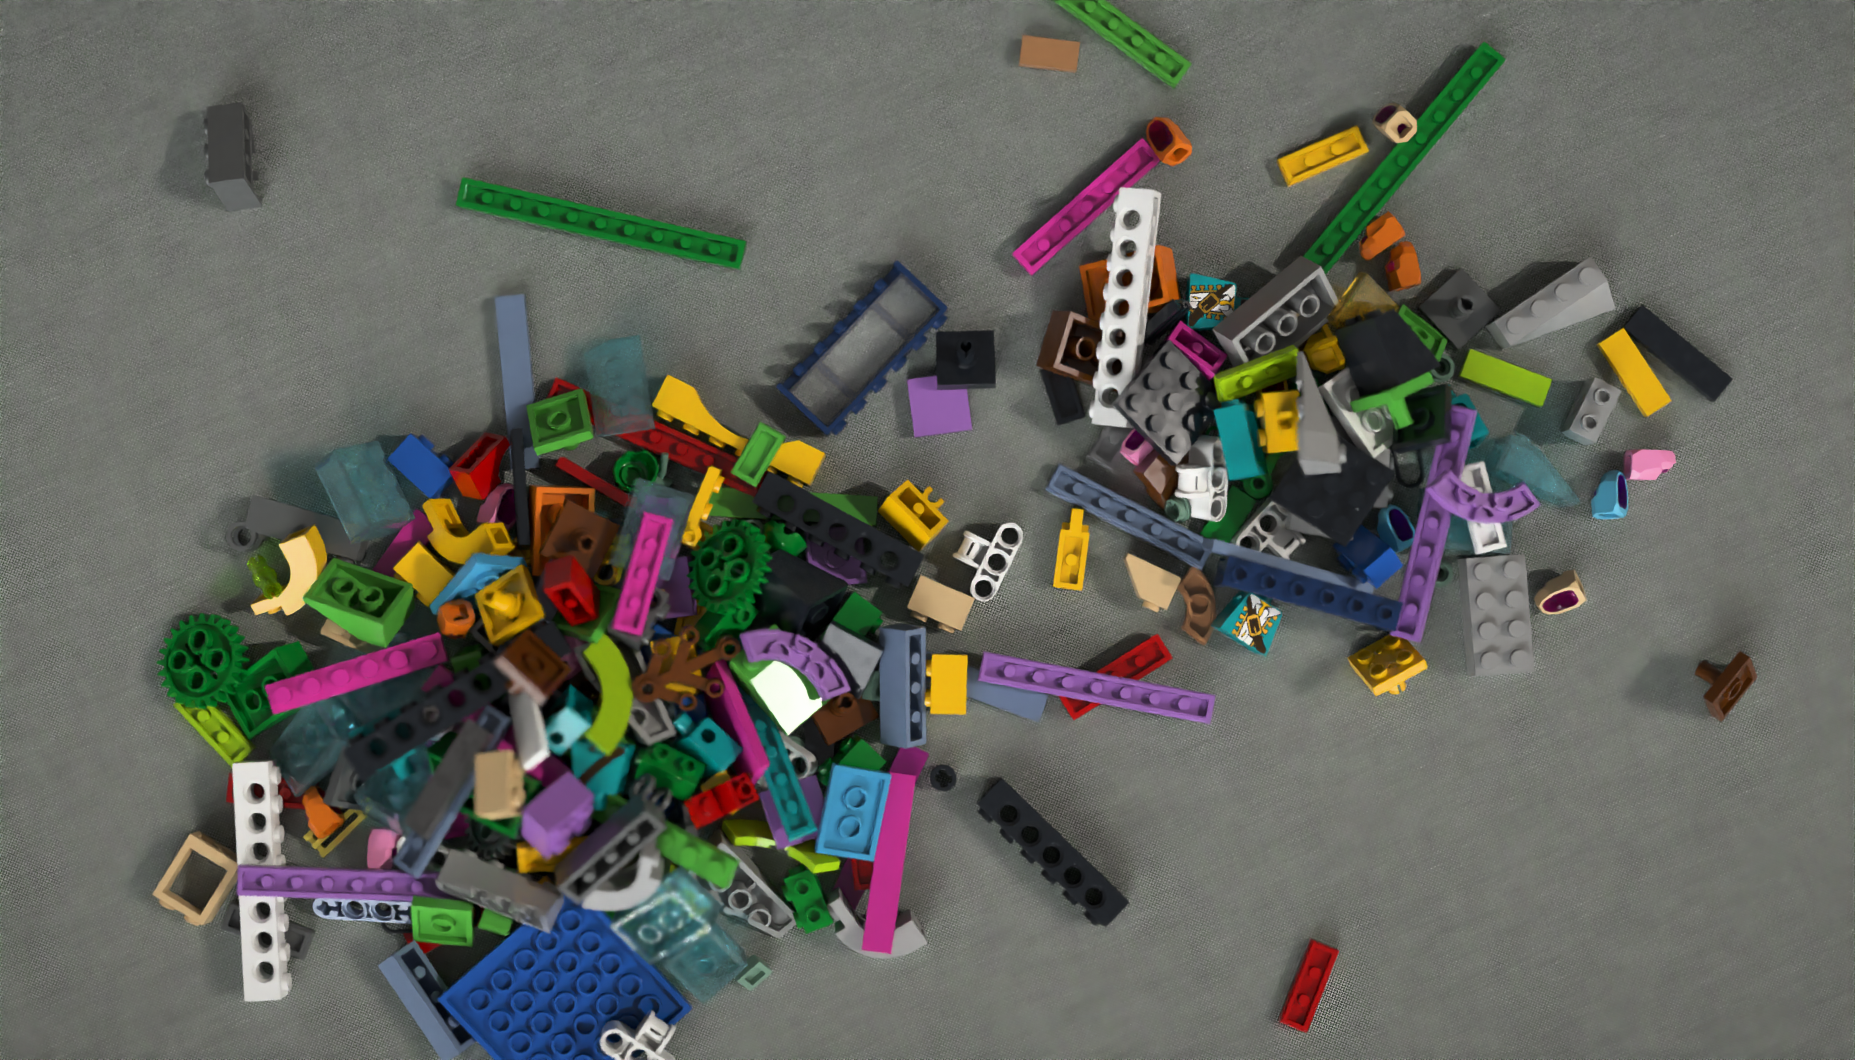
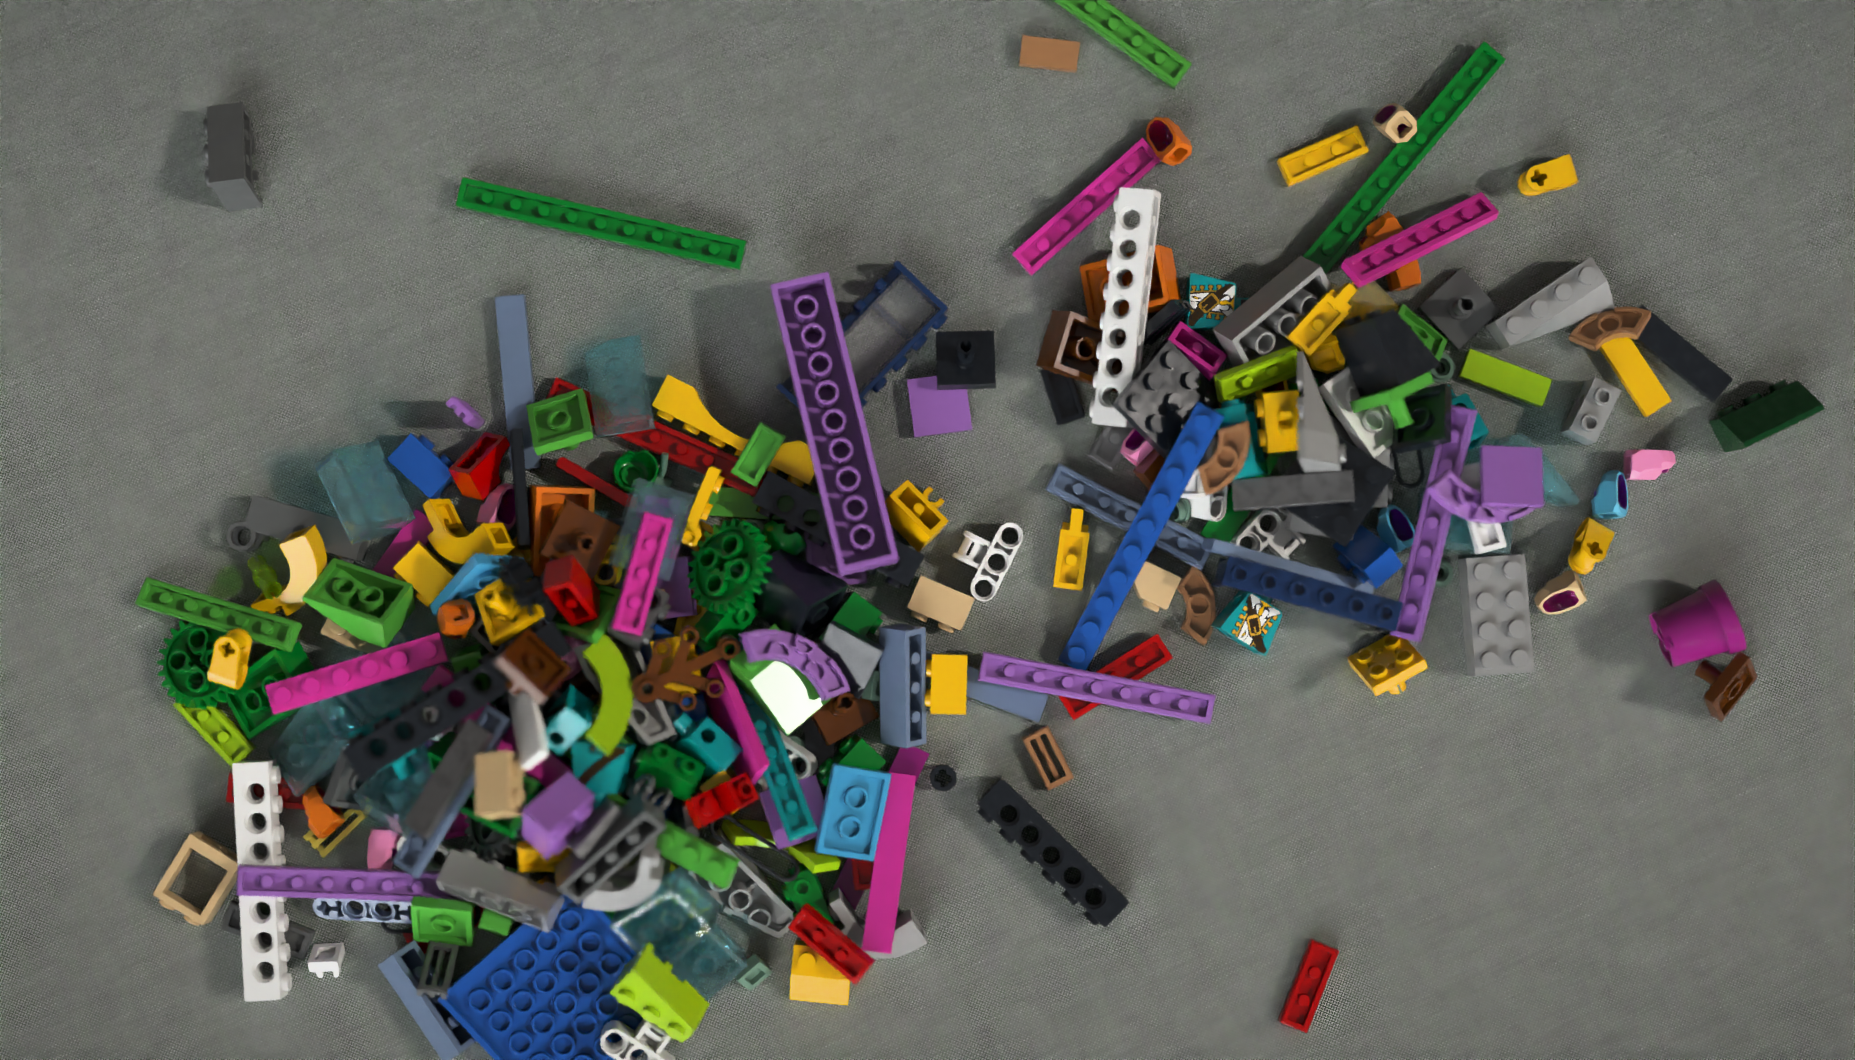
none -> bright green tile [135,577,302,652]
none -> yellow piece [208,628,252,690]
none -> white tile [308,943,345,978]
none -> dark grey tile [417,941,459,1000]
none -> medium lavender tile [446,396,485,429]
none -> black hinge [498,556,548,617]
none -> flat silver tile [567,798,622,859]
none -> lime wedge [609,942,710,1043]
none -> black piece [709,815,800,882]
none -> medium lavender brick [770,272,899,577]
none -> red tile [788,903,875,986]
none -> yellow slope [789,940,851,1005]
none -> medium nougat tile [1022,725,1074,791]
none -> blue plate [1058,402,1225,671]
none -> medium nougat tile [1198,421,1251,496]
none -> flat silver tile [1232,470,1355,511]
none -> yellow hinge [1285,282,1358,357]
none -> dark pink plate [1341,192,1499,289]
none -> medium lavender tile [1479,445,1544,508]
none -> yellow piece [1517,154,1579,196]
none -> yellow piece [1568,517,1614,575]
none -> medium nougat tile [1569,307,1651,352]
none -> magenta piece [1648,579,1746,668]
none -> dark green slope [1709,379,1825,453]

